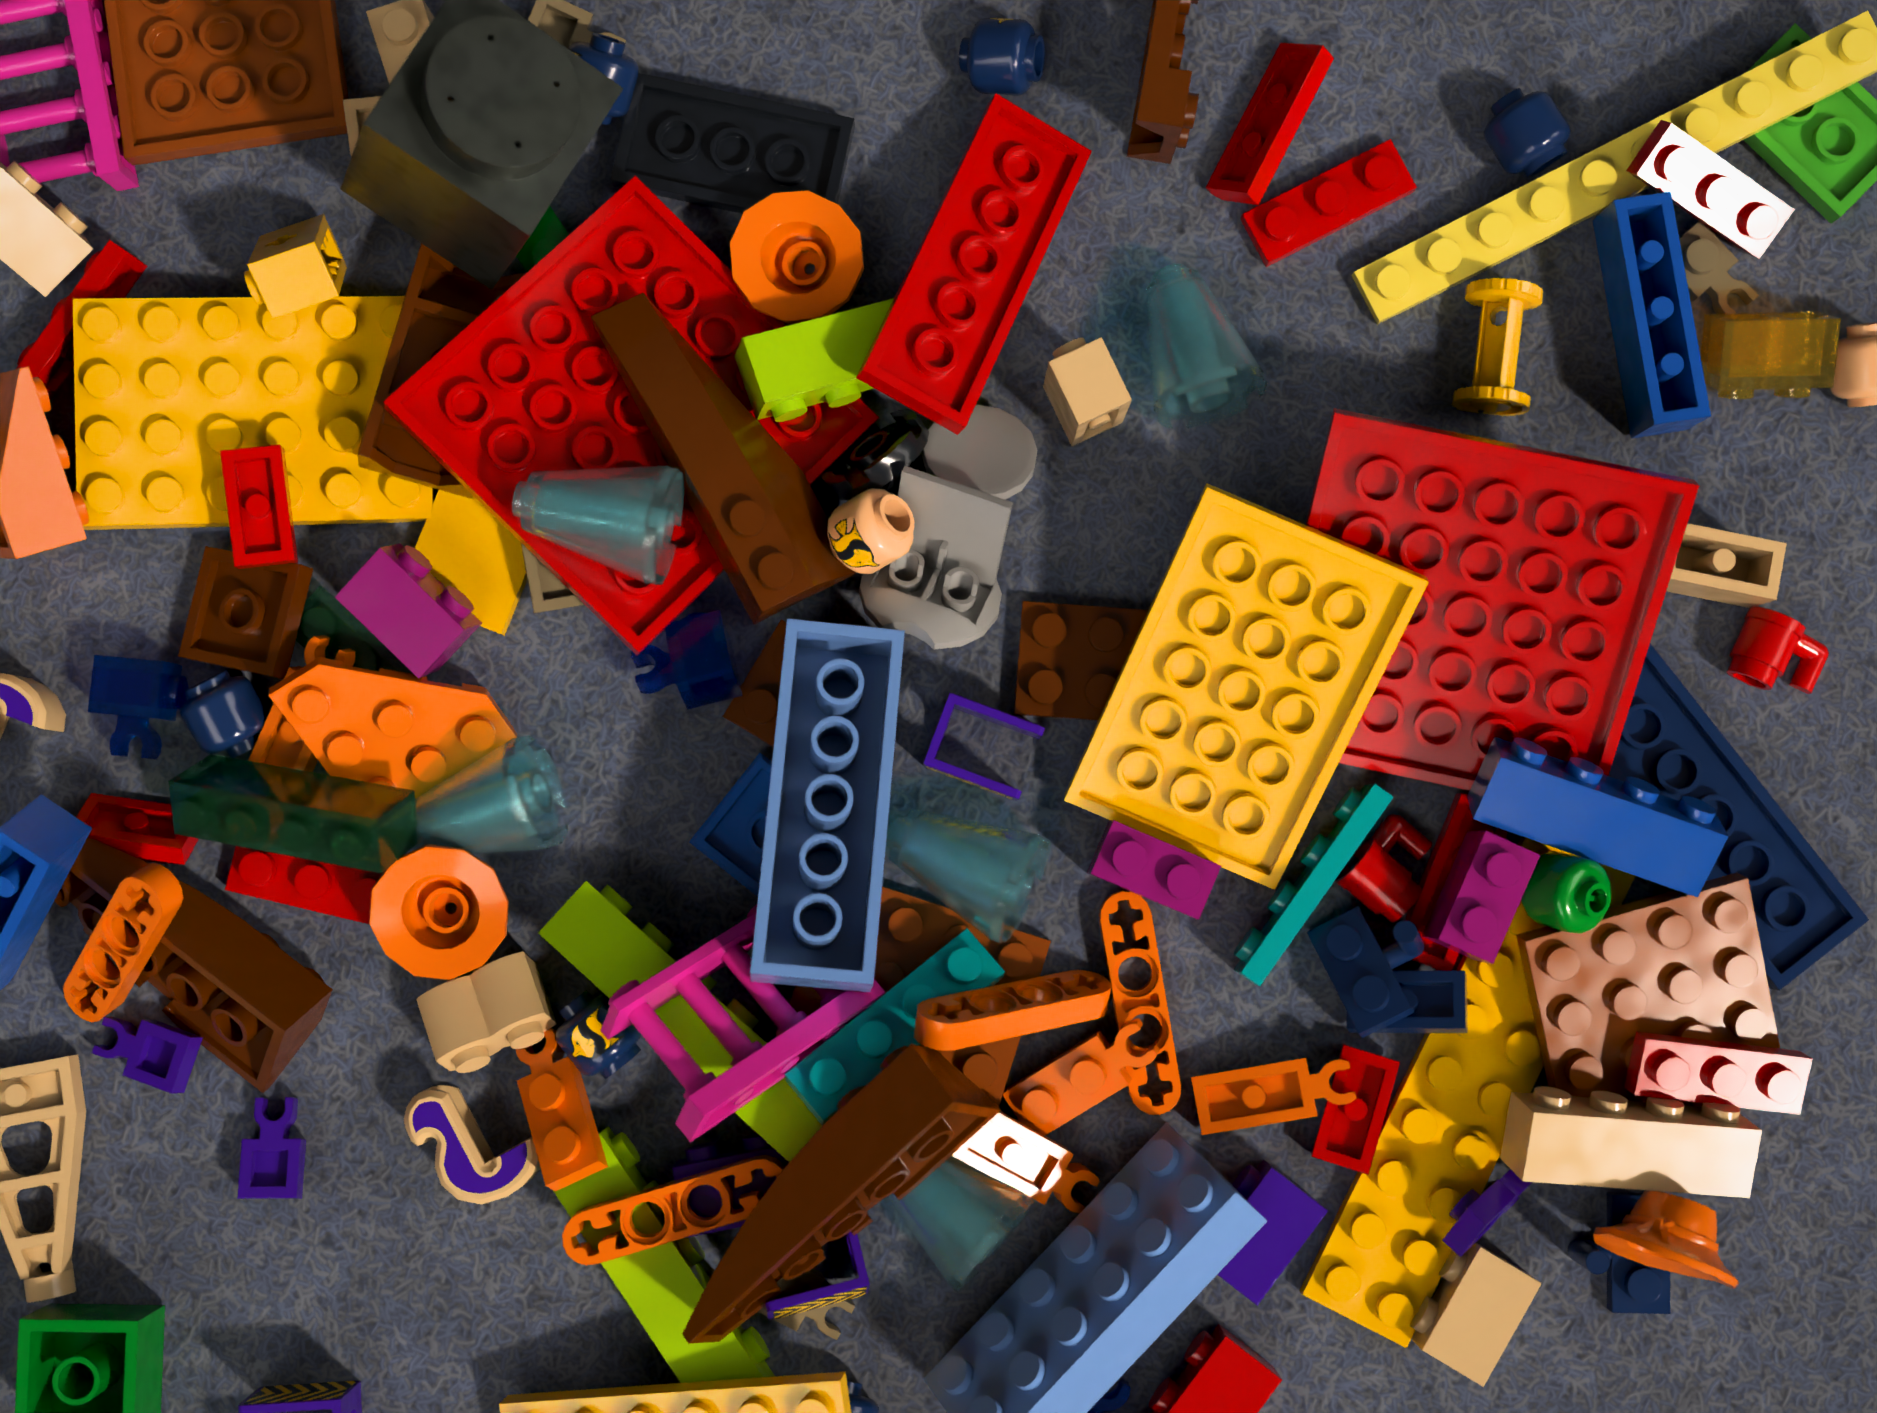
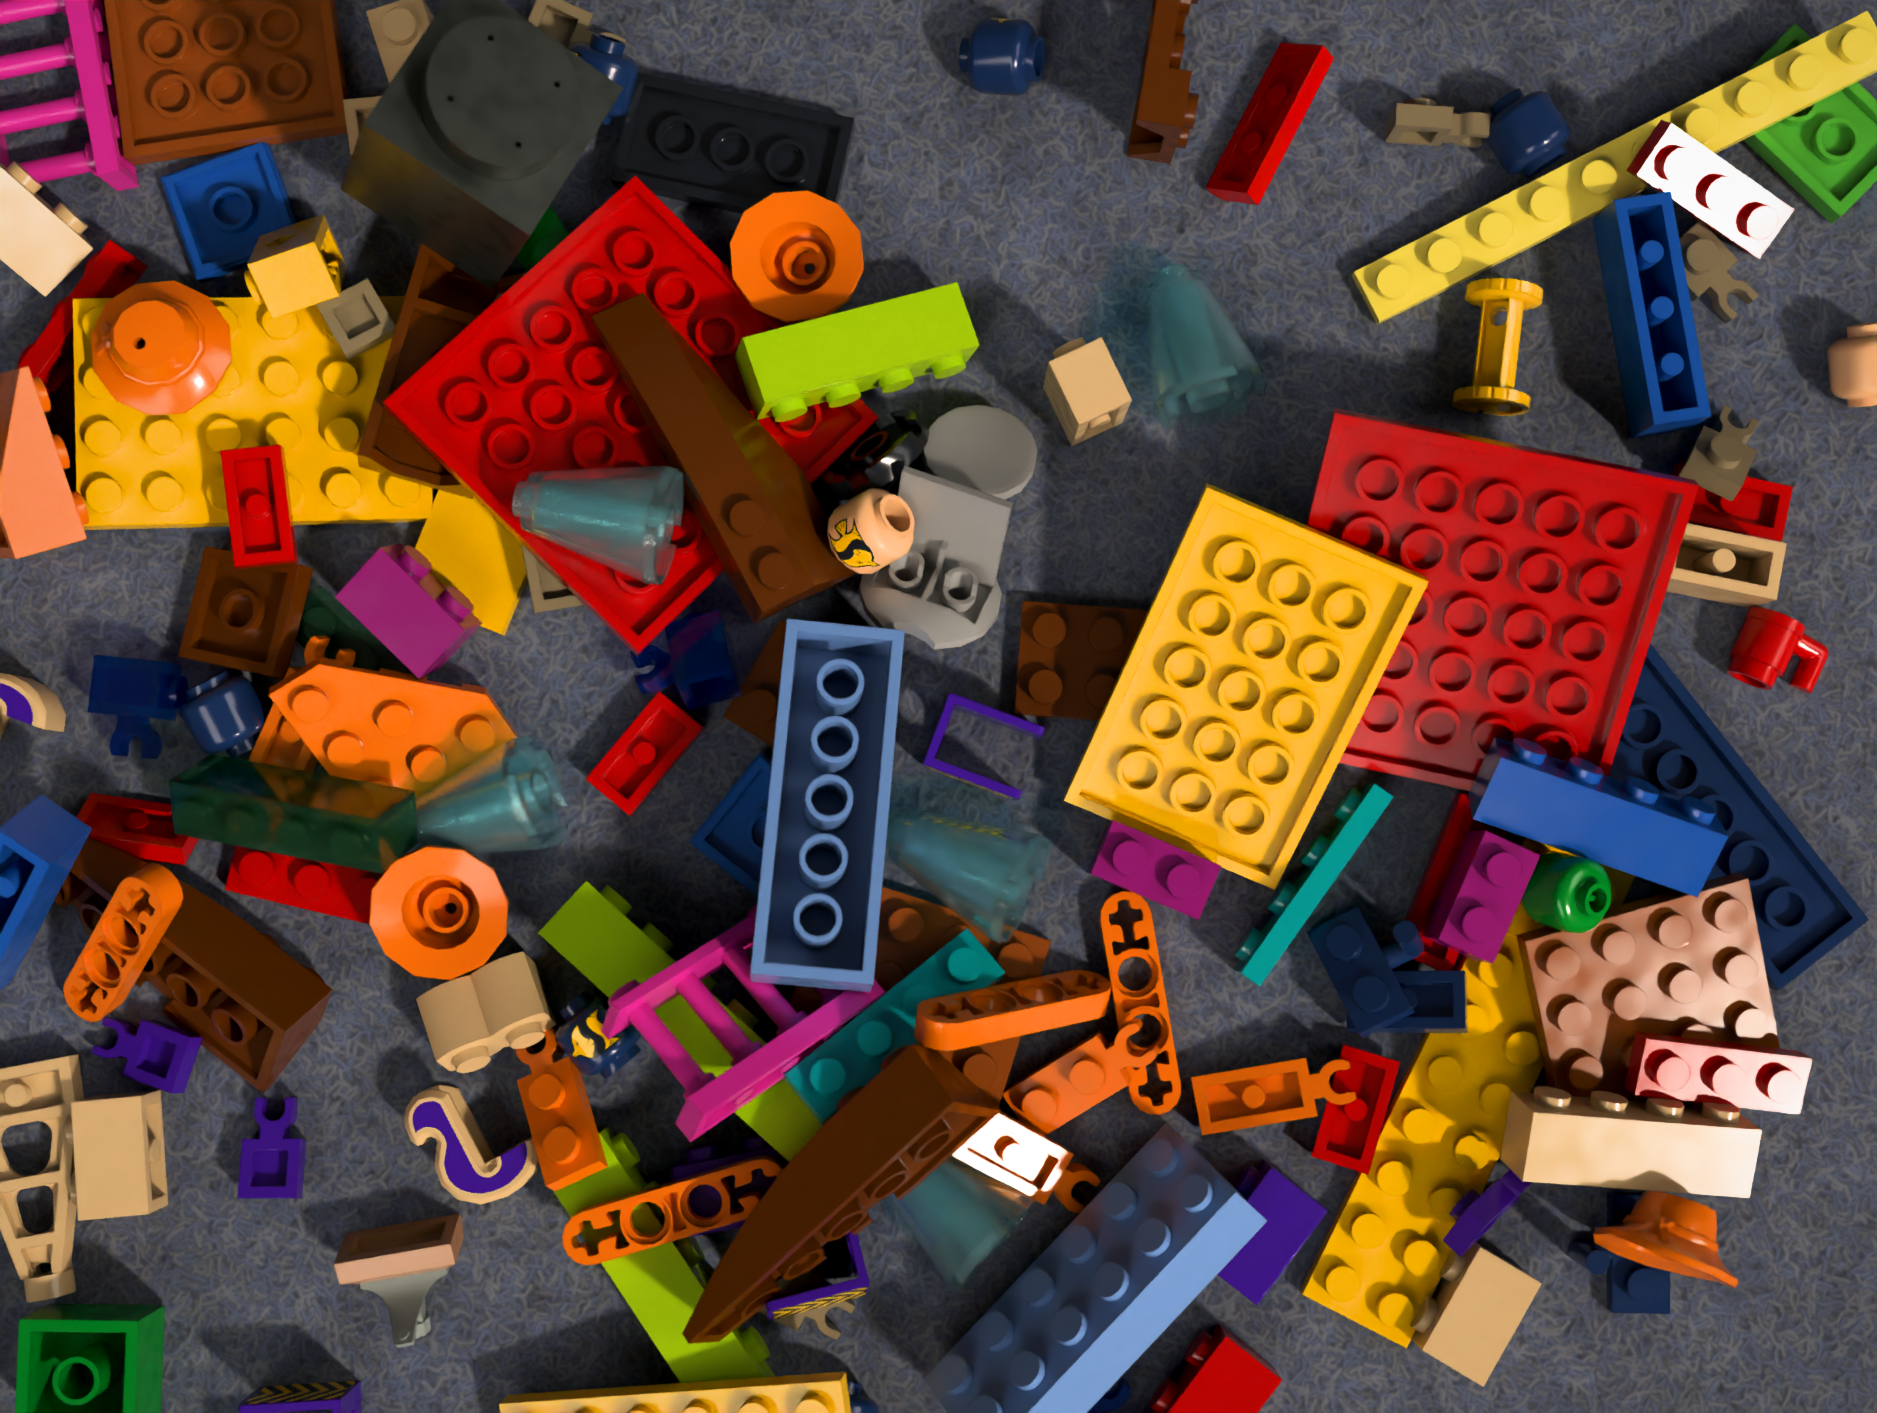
red plate [856,93,1092,435] -> none
red plate [1240,139,1417,267] -> none
red piece [1335,814,1432,923] -> none
clear yellow brick [1701,311,1841,399] -> none
none -> tan brick [66,1090,168,1221]
none -> orange hat [91,280,232,415]
none -> blue tile [160,142,298,284]
none -> dark tan plate [316,278,396,360]
none -> medium nougat piece [334,1213,464,1348]
none -> red plate [586,691,705,816]
none -> dark tan plate [1385,98,1490,148]
none -> red plate [1672,462,1793,542]
none -> dark tan plate [1678,405,1759,501]

